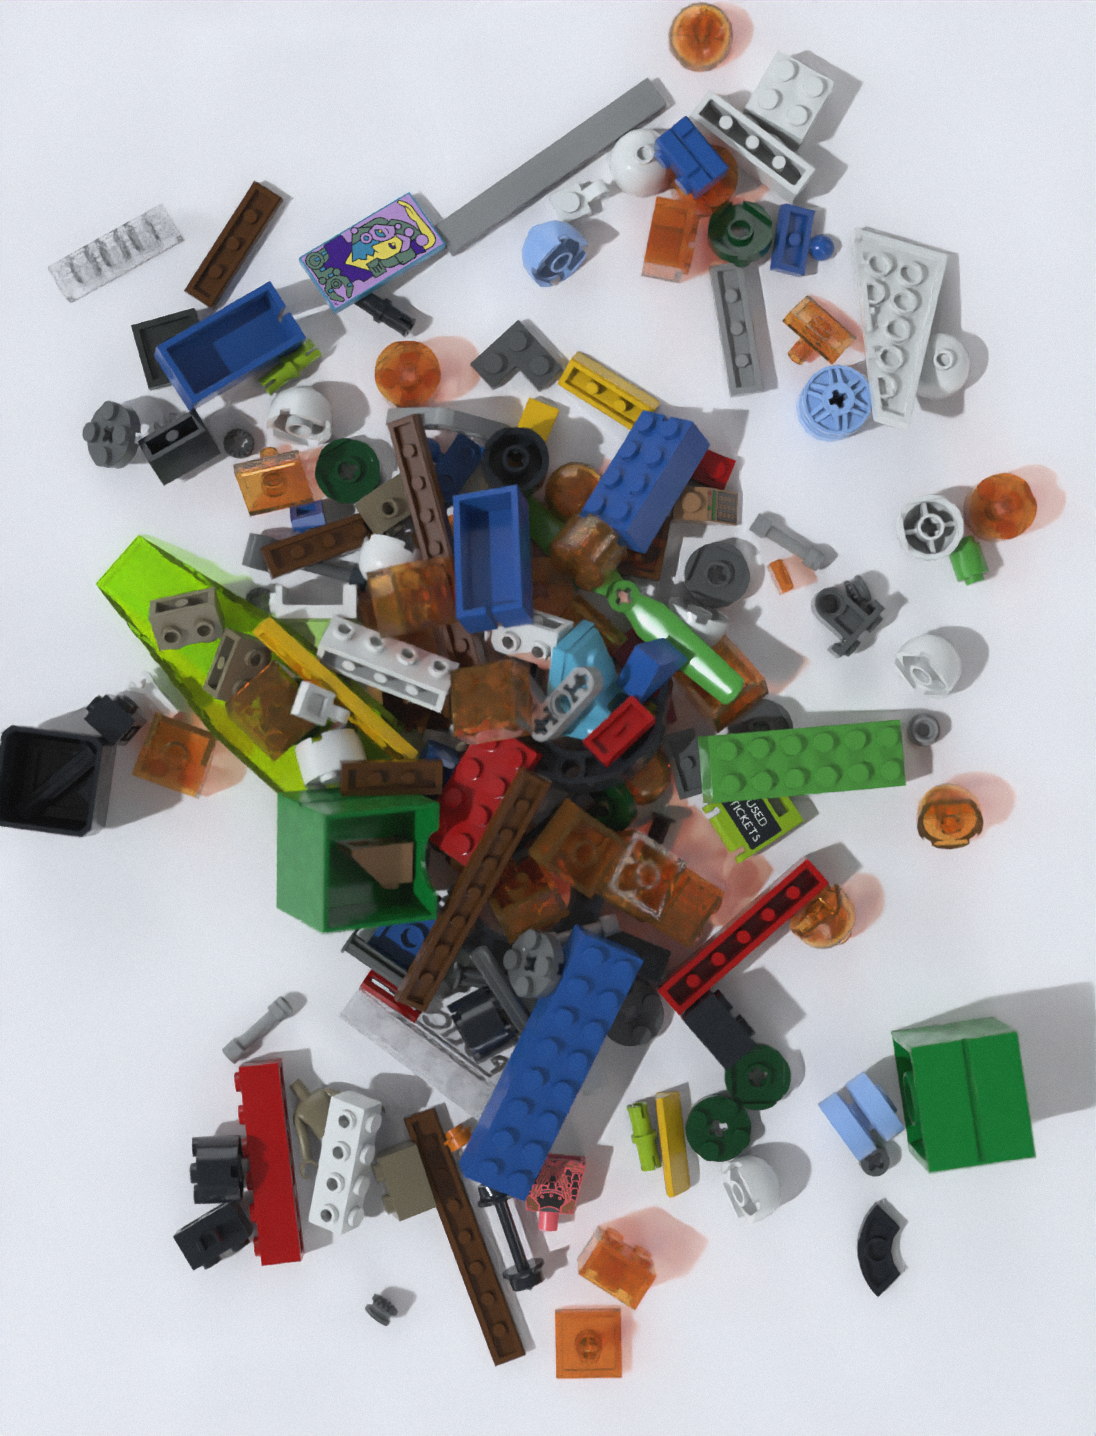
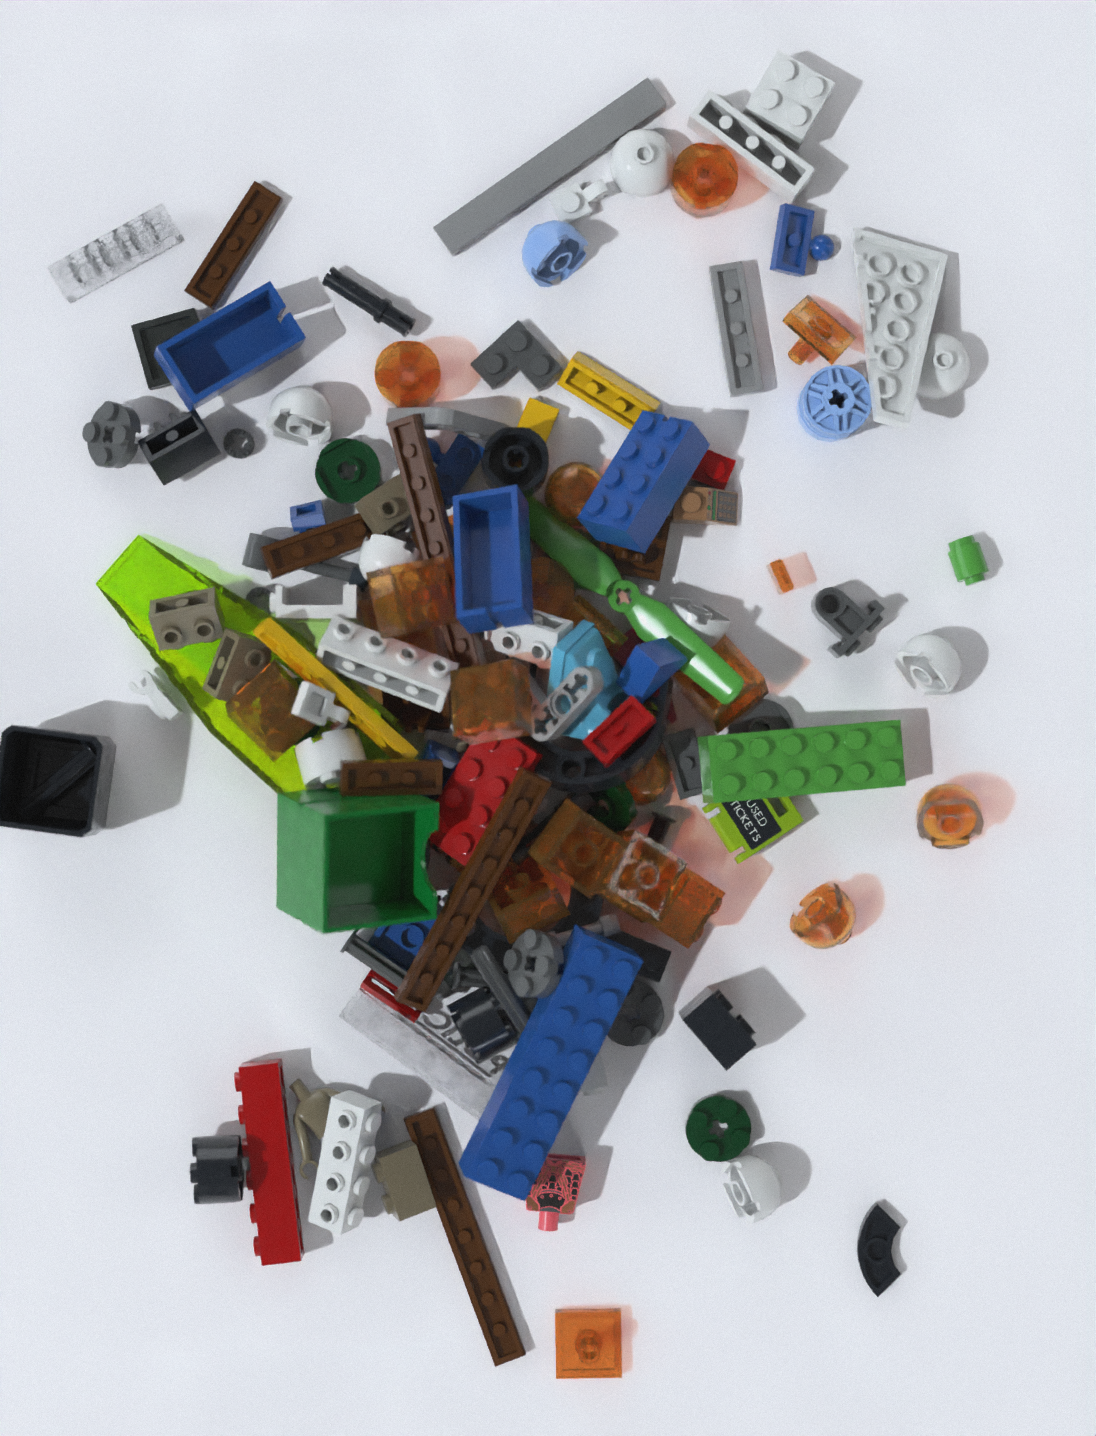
black brick [84,694,148,746] -> none
clear orange slope [132,712,219,800] -> none
black brick [173,1202,255,1271] -> none
light grey bar [222,996,293,1064] -> none
clear orange tile [233,447,314,517] -> none
lime pin [258,339,322,396] -> none
tile [299,192,446,315] -> none
medium nougat slope [337,835,413,889] -> none
dark grey bush [365,1294,398,1326] -> none
orange plate [443,1123,472,1153] -> none
black piece [477,1184,545,1292] -> none
clear orange brick [548,512,627,592] -> none
clear orange brick [577,1225,657,1310] -> none
lime pin [626,1101,662,1172] -> none
clear orange brick [641,196,700,283] -> none
blue brick [654,115,729,199] -> none
yellow slope [654,1091,691,1198] -> none
red brick [655,856,829,1016] -> none
clear orange cylinder [668,2,734,72] -> none
dark grey plate [684,542,750,608] -> none
dark green plate [707,201,773,268] -> none
dark green plate [724,1043,791,1110] -> none
light grey bar [749,513,826,572] -> none
light blue wheel [817,1071,905,1162] -> none
dark grey bush [843,574,872,606] -> none
dark grey bush [859,1145,890,1177] -> none
green piece [891,1016,1037,1174] -> none
white cylinder [896,494,964,561] -> none
light grey plate [907,714,940,747] -> none
clear orange brick [963,473,1037,543] -> none

